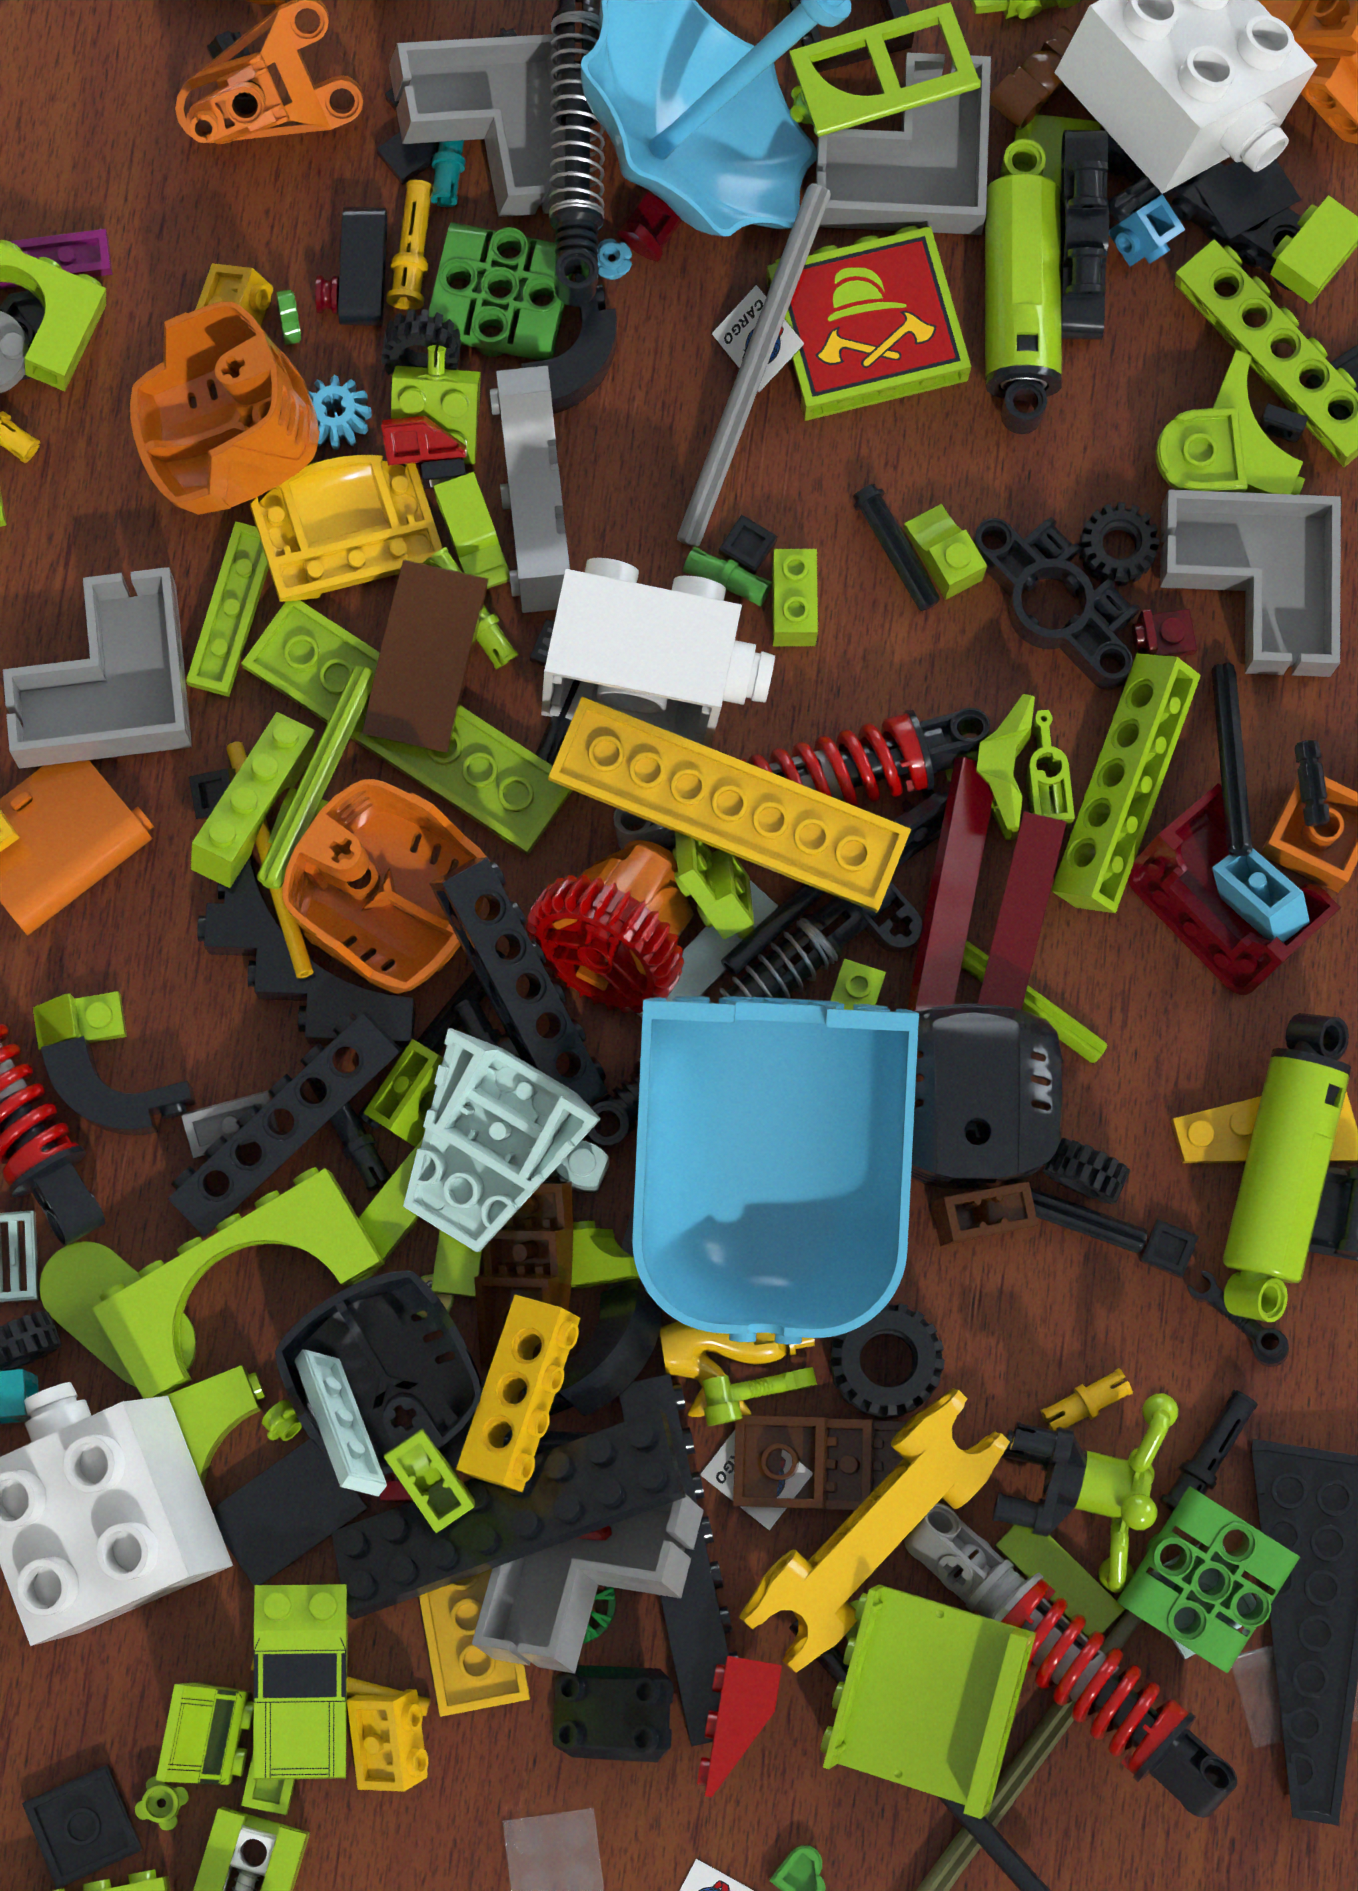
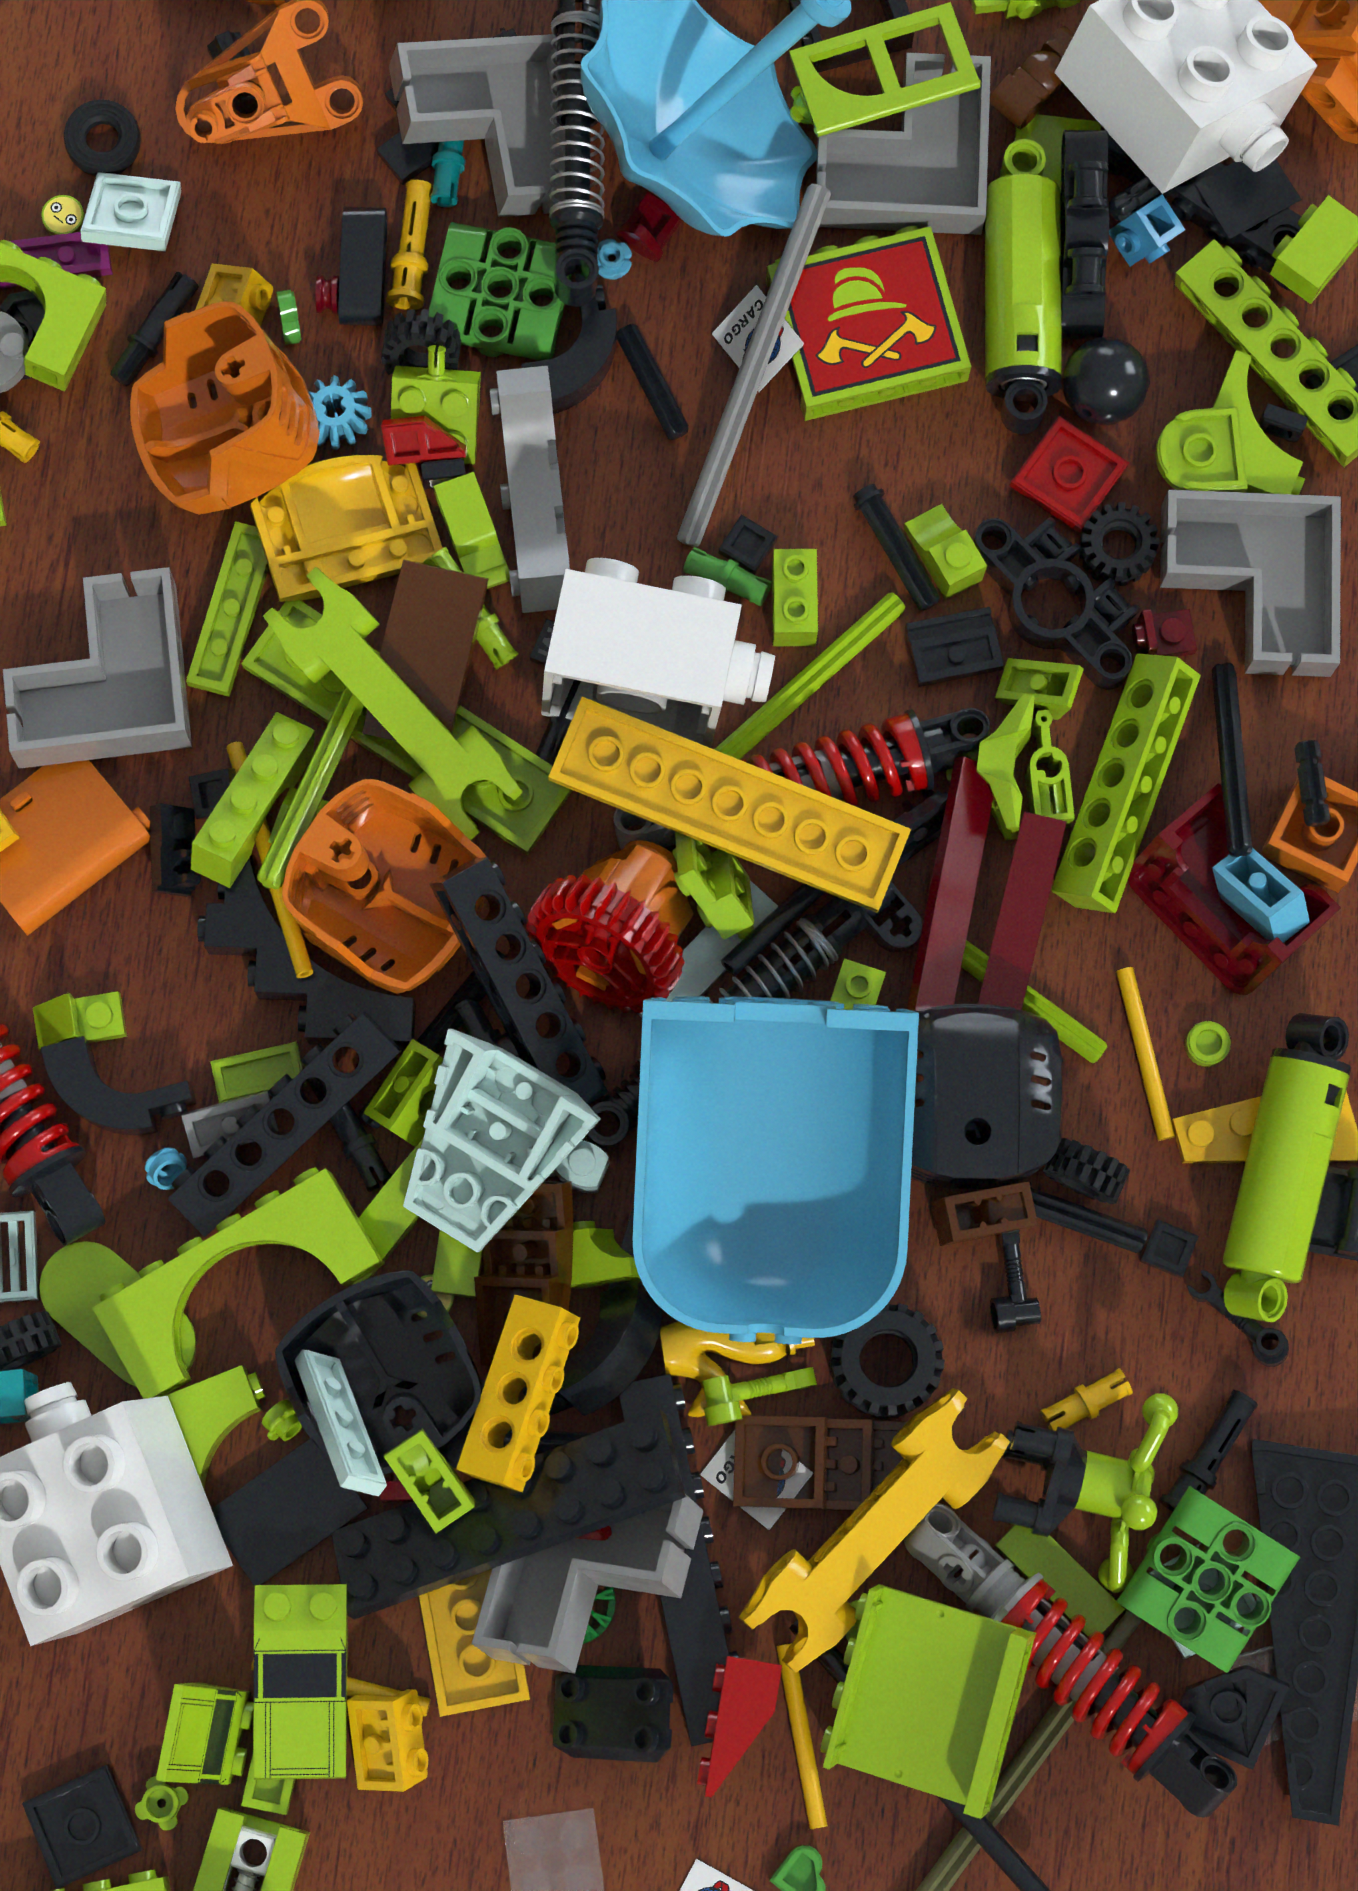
none -> light yellow tile [42,195,85,236]
none -> black tyre [64,99,141,176]
none -> light aqua tile [81,172,181,252]
none -> black axle [110,272,199,386]
none -> medium azure plate [144,1147,187,1190]
none -> black plate [150,803,201,897]
none -> lime tile [210,1042,307,1103]
none -> lime piece [263,567,524,840]
none -> black axle [617,323,689,440]
none -> lime axle [714,592,905,760]
none -> yellow bar [776,1643,828,1829]
none -> black plate [905,607,1004,687]
none -> black brick [990,1230,1041,1334]
none -> lime slope [995,658,1084,720]
none -> red plate [1010,416,1129,533]
none -> black piece [1062,336,1150,425]
none -> yellow bar [1116,967,1175,1141]
none -> black plate [1179,1664,1289,1770]
none -> lime tile [1185,1021,1231,1067]

